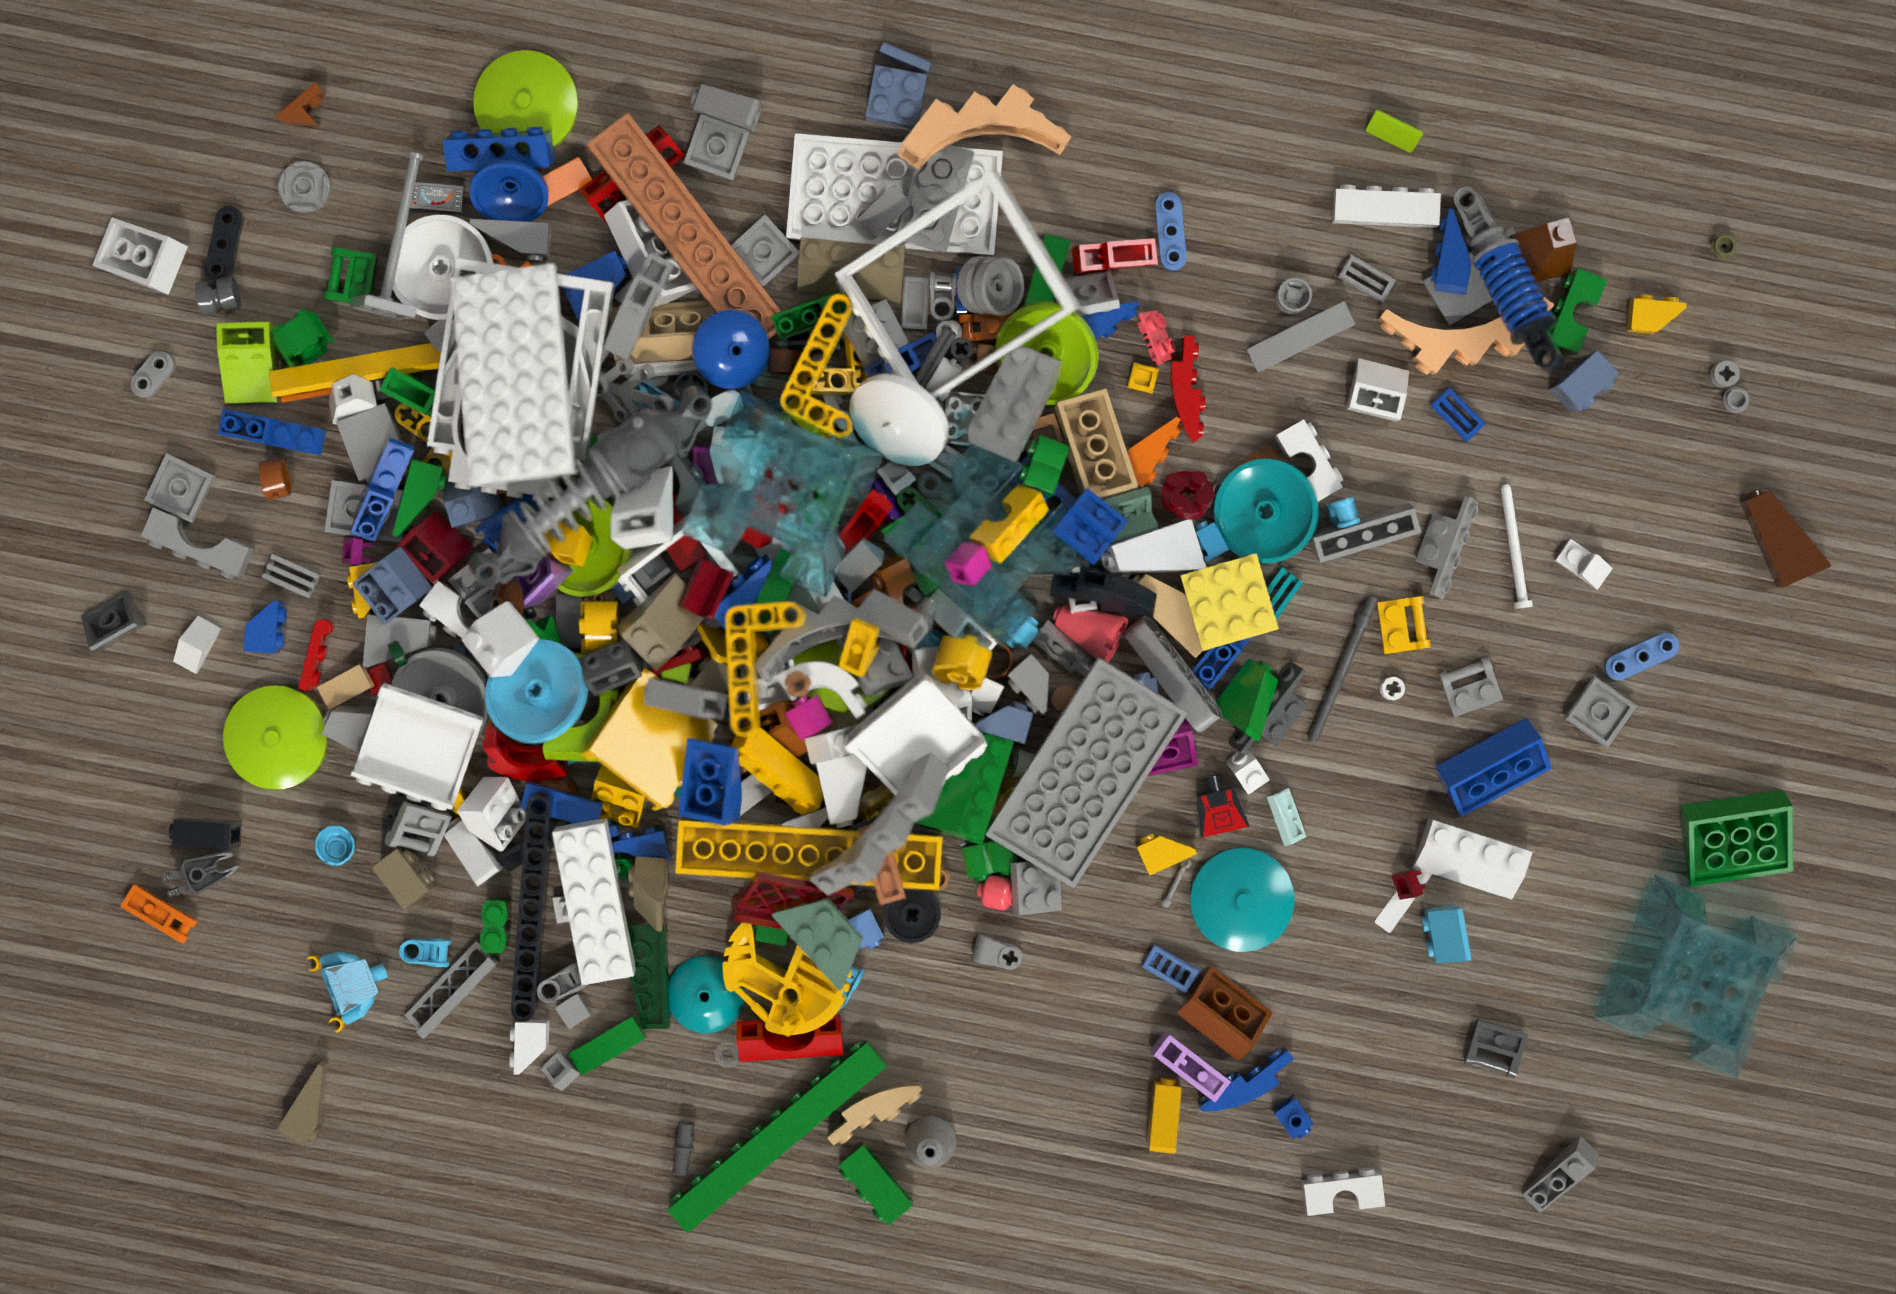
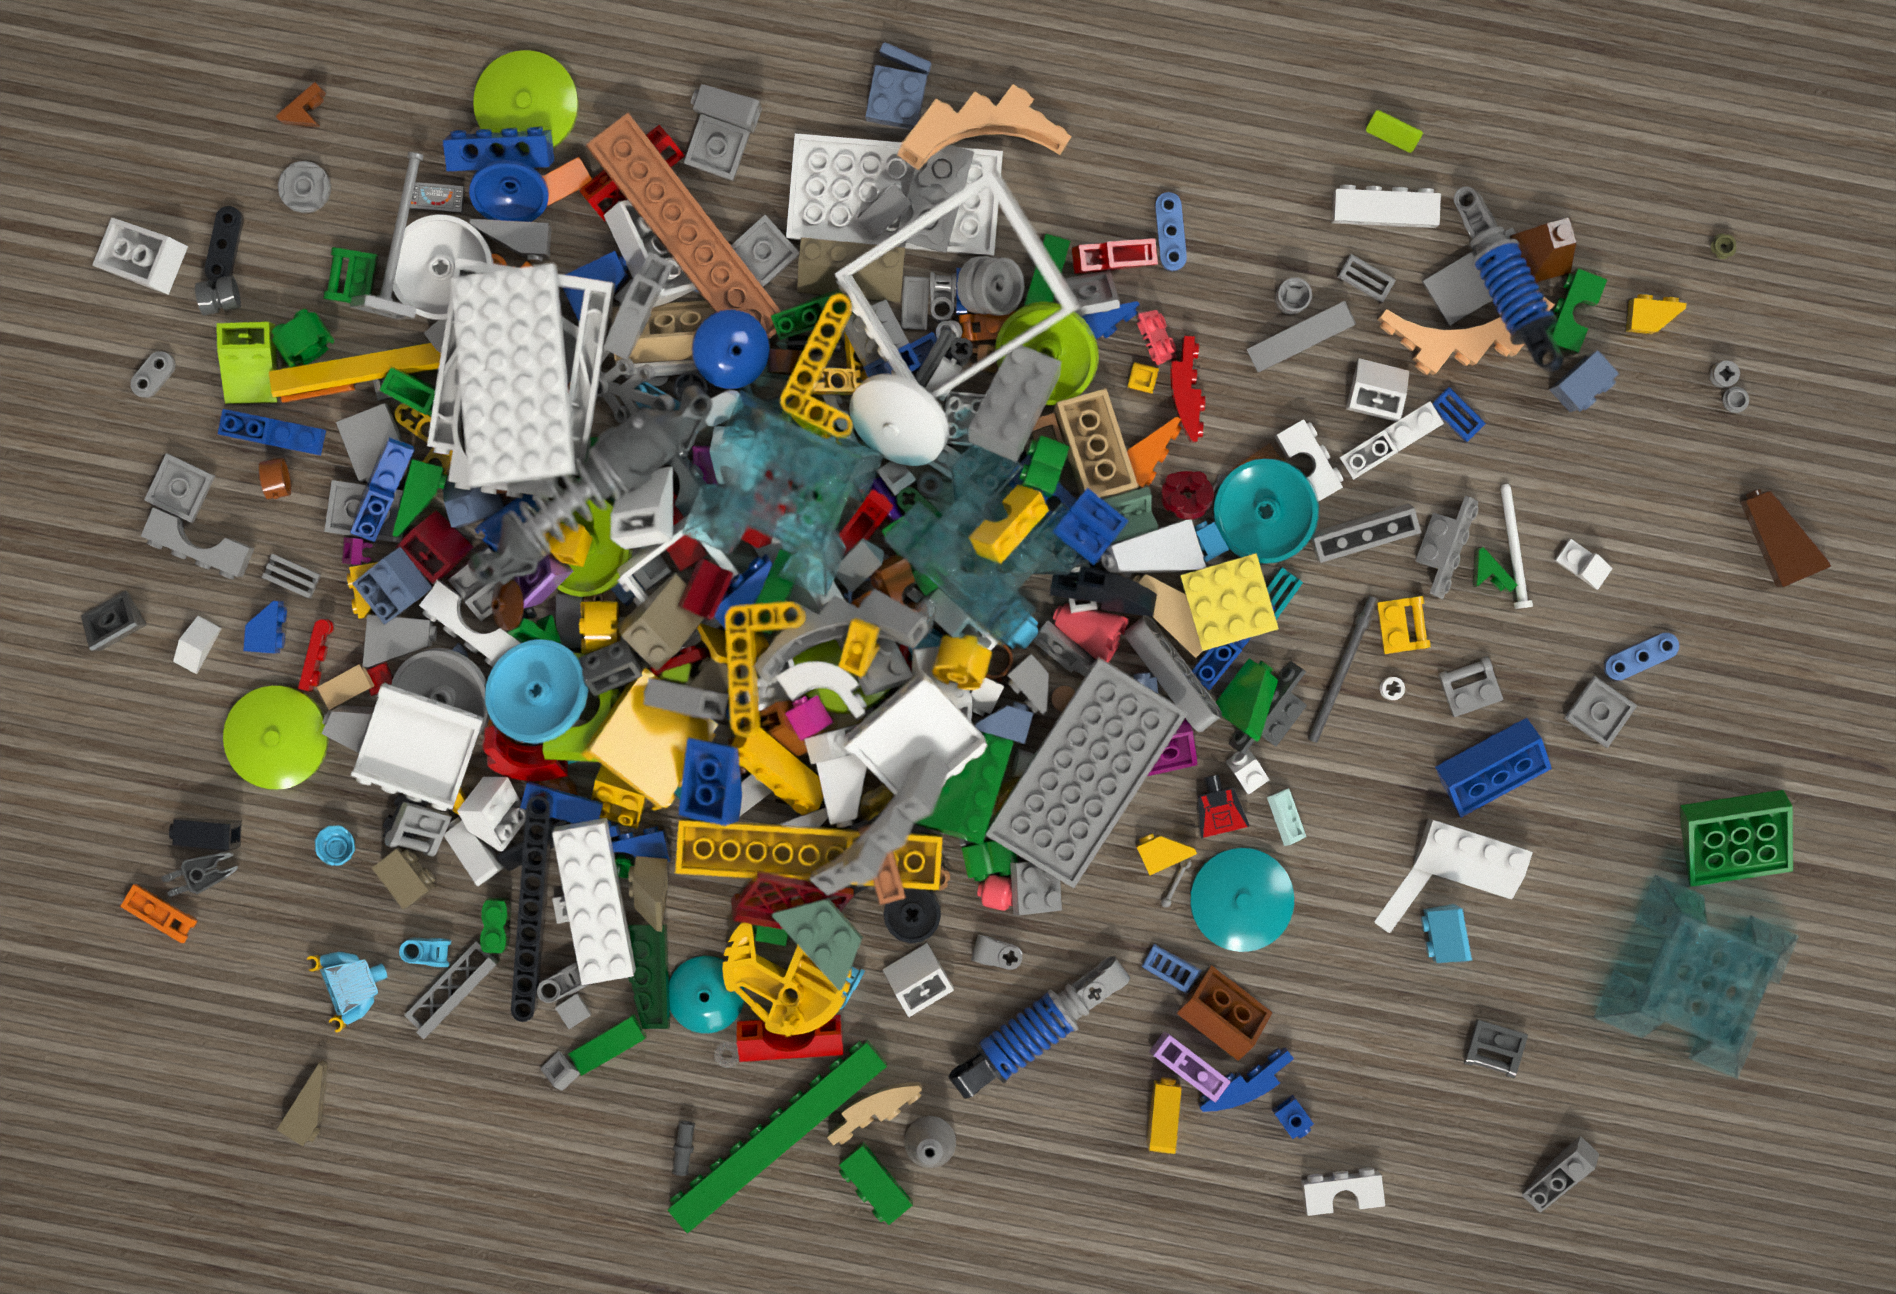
white slope [329,374,377,424] -> none
dark green tile [387,640,408,668] -> none
white slope [462,601,539,677] -> none
white slope [510,1019,549,1075] -> none
medium nougat plate [785,671,811,697] -> none
medium blue brick [847,907,885,950] -> none
dark pink brick [945,542,992,586] -> none
medium azure piece [1326,497,1361,528] -> none
dark red tile [1391,869,1426,900] -> none
blue slope [1431,208,1472,295] -> none
none -> white slope [883,943,954,1017]
none -> piece [948,956,1130,1099]
none -> white slope [1340,401,1444,479]
none -> green slope [1473,547,1518,592]

